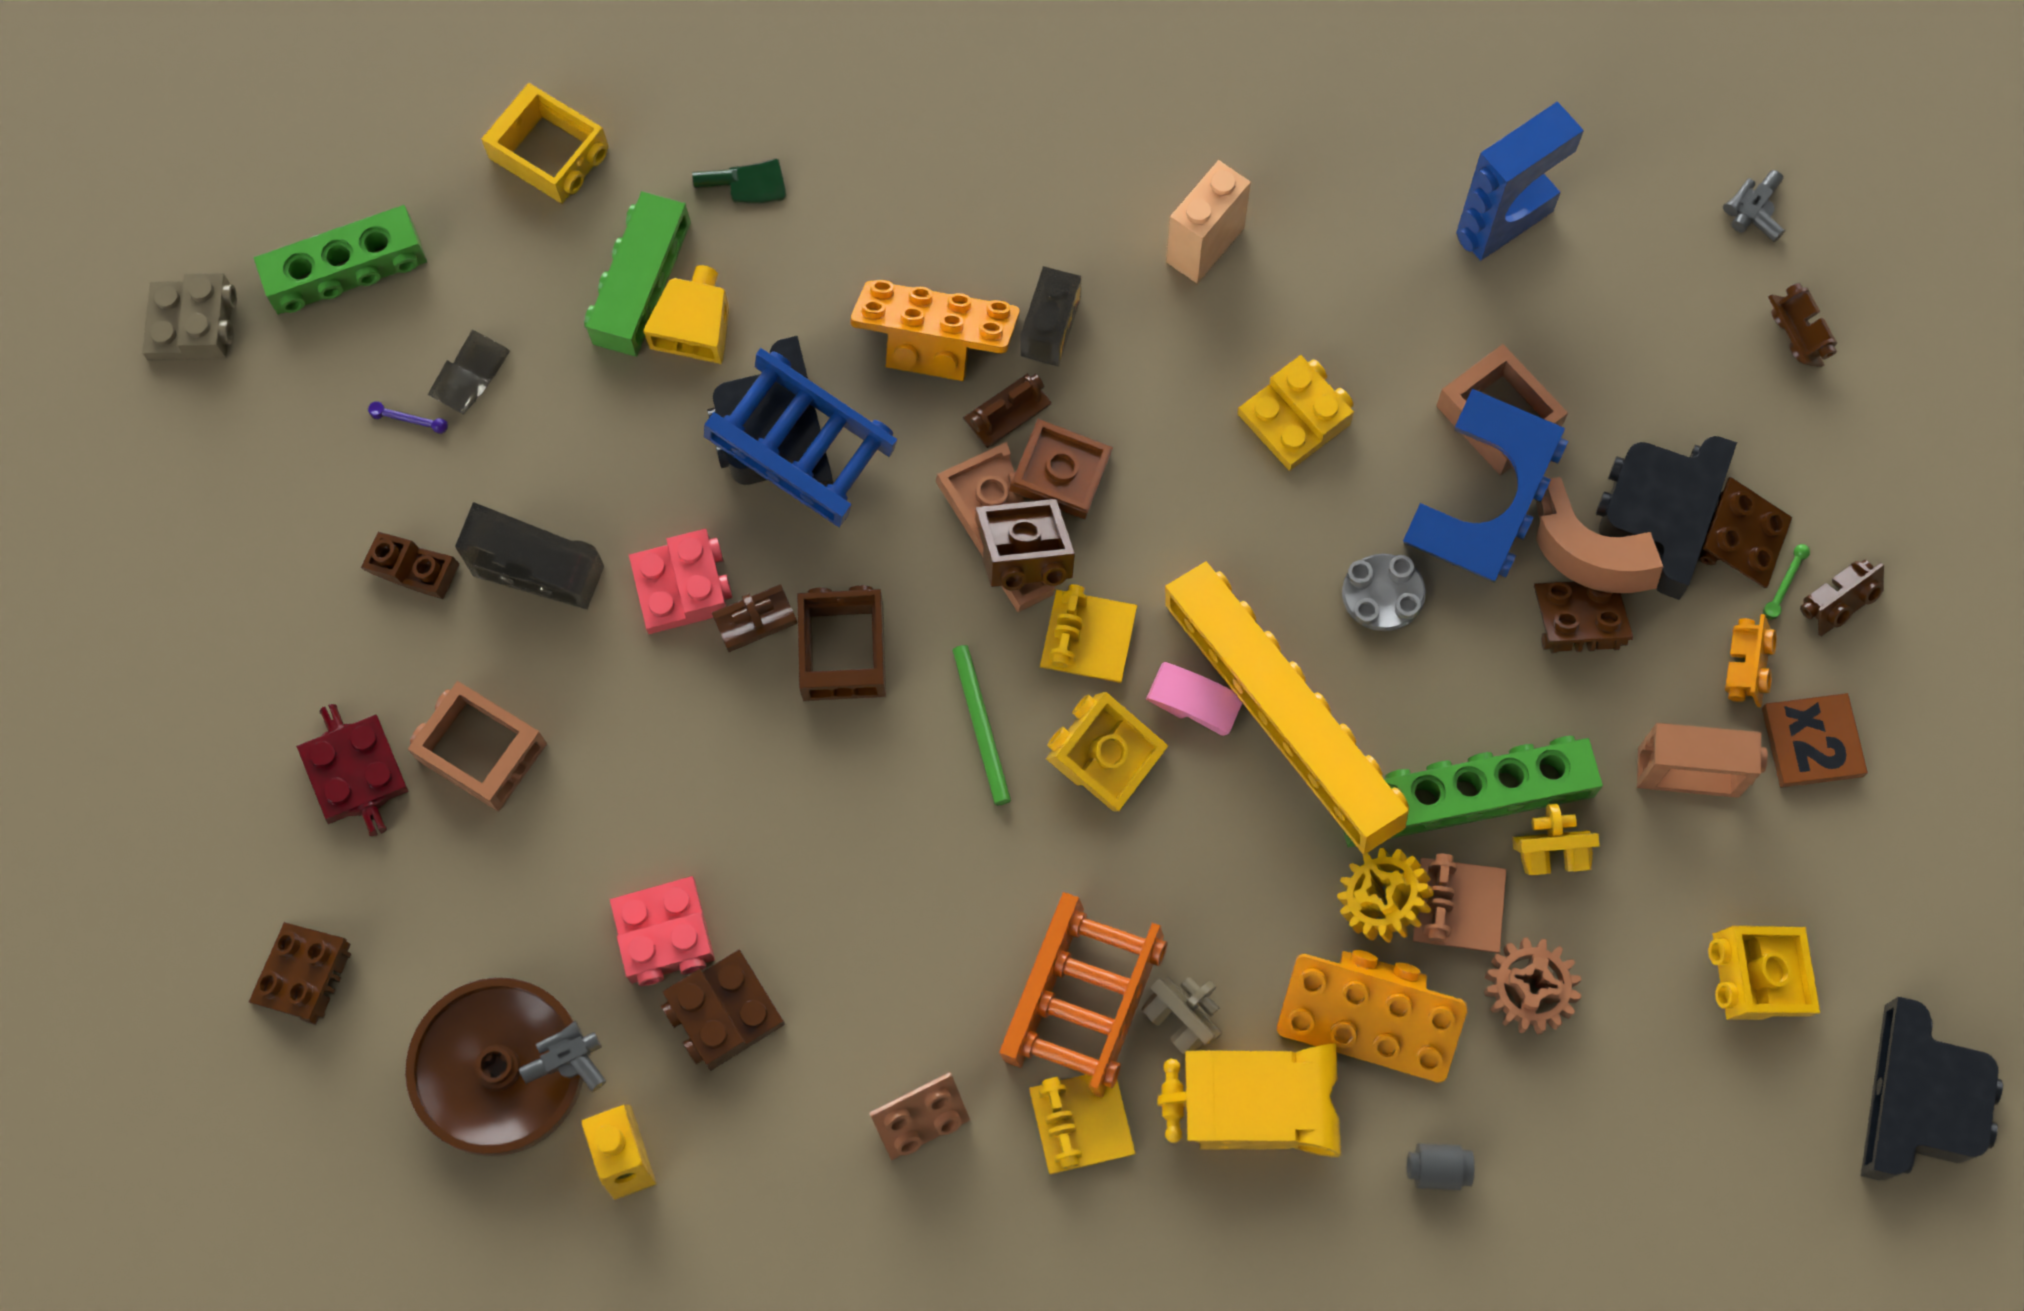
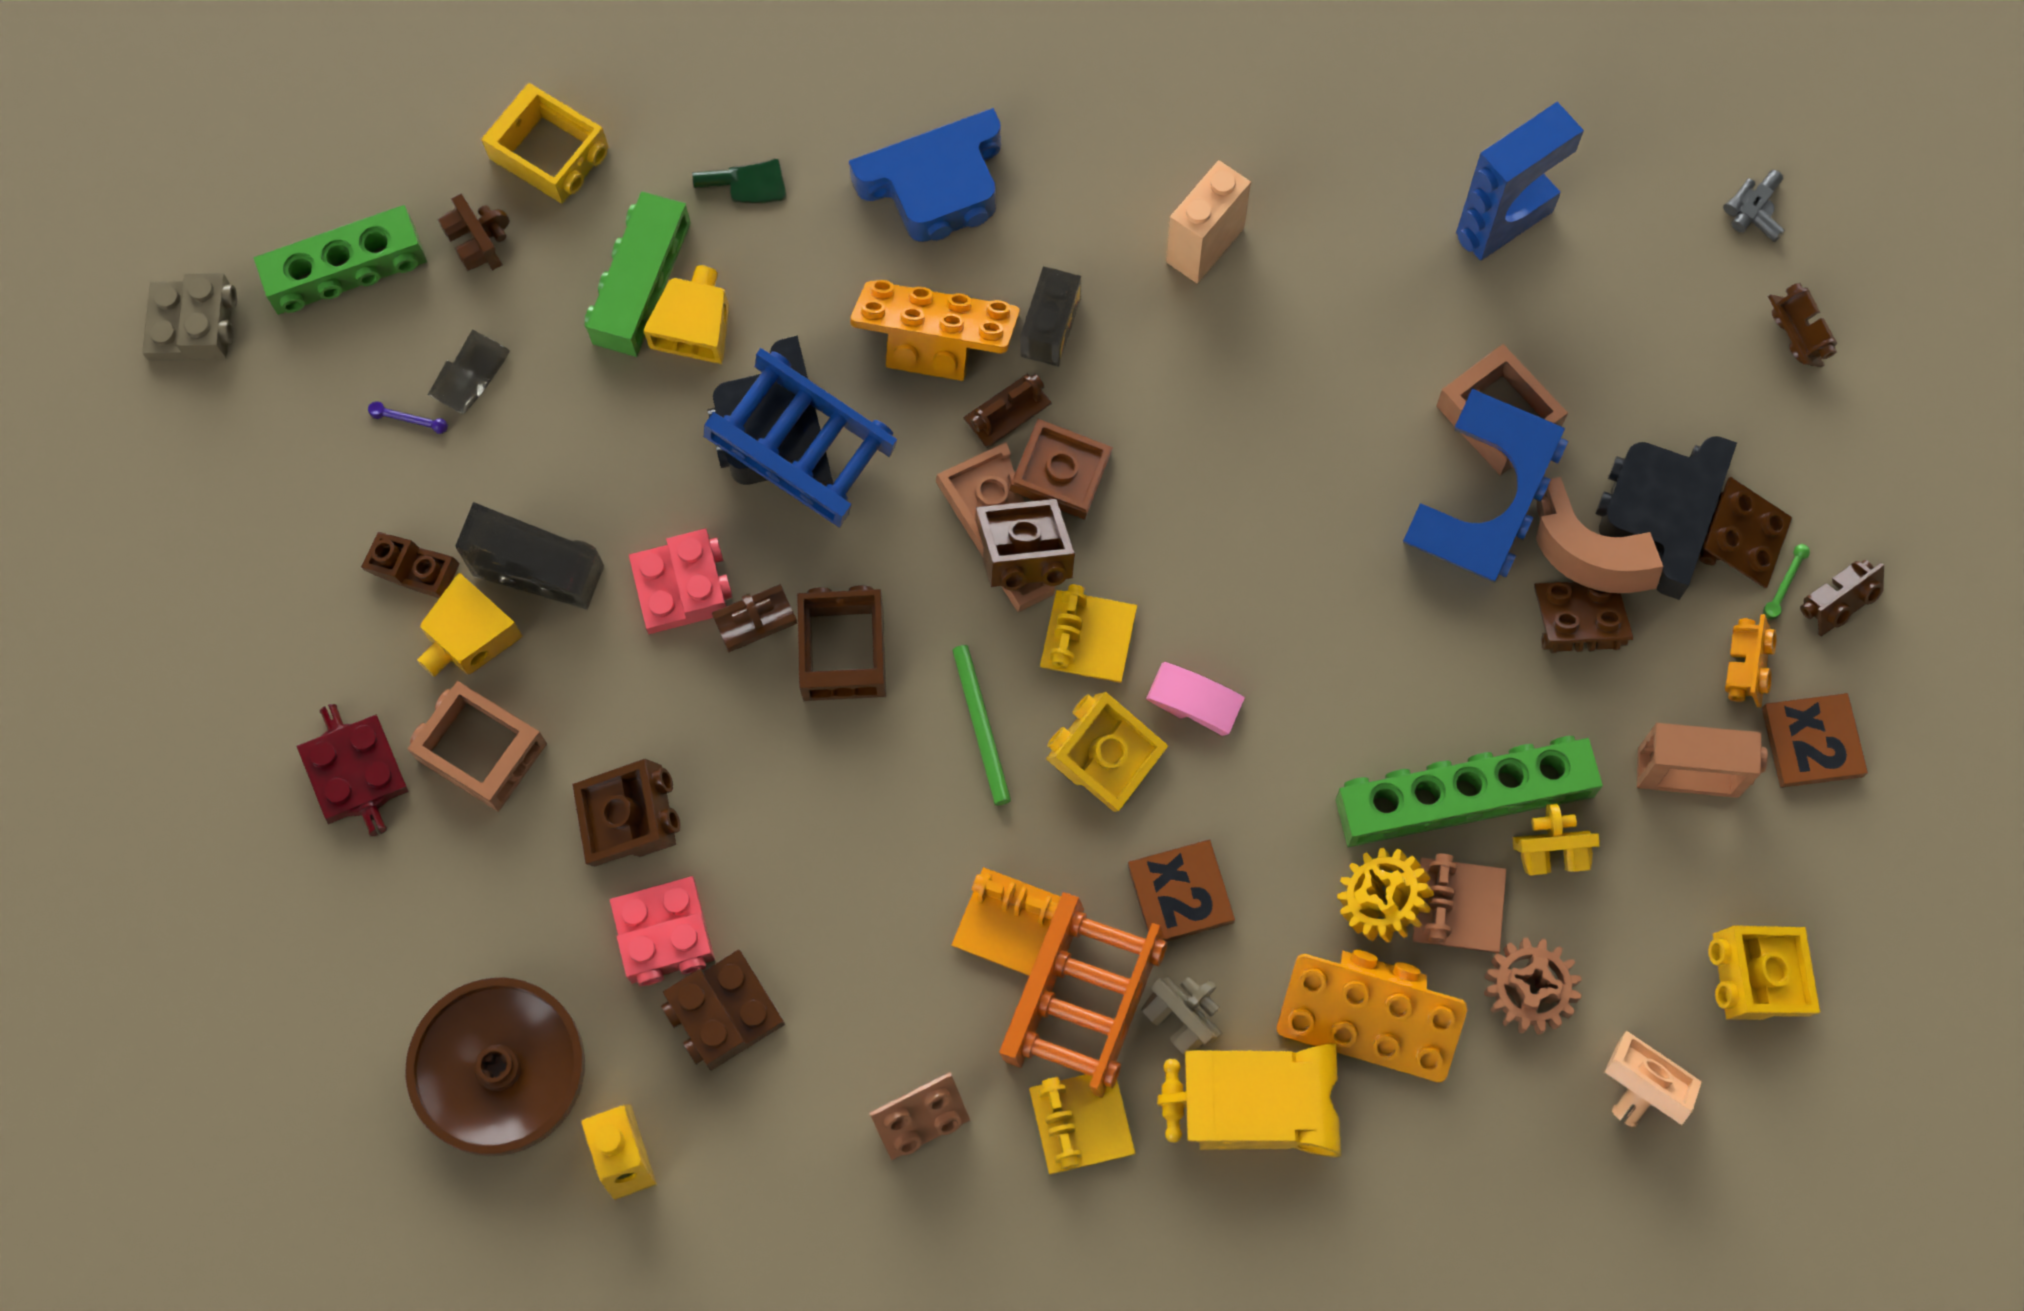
reddish brown hinge [249,922,351,1025] -> none
dark grey piece [519,1020,606,1092] -> none
yellow brick [1165,561,1409,855] -> none
yellow plate [1237,355,1354,471] -> none
light grey dish [1342,554,1426,631] -> none
dark grey brick [1407,1143,1475,1191] -> none
black brick [1861,996,2003,1181] -> none
none -> yellow torso [417,573,523,677]
none -> reddish brown hips [437,194,509,271]
none -> reddish brown plate [572,759,680,867]
none -> blue brick [848,108,1001,242]
none -> light orange hinge [951,867,1061,976]
none -> dark orange tile [1128,839,1235,942]
none -> light nougat tile [1605,1031,1702,1127]

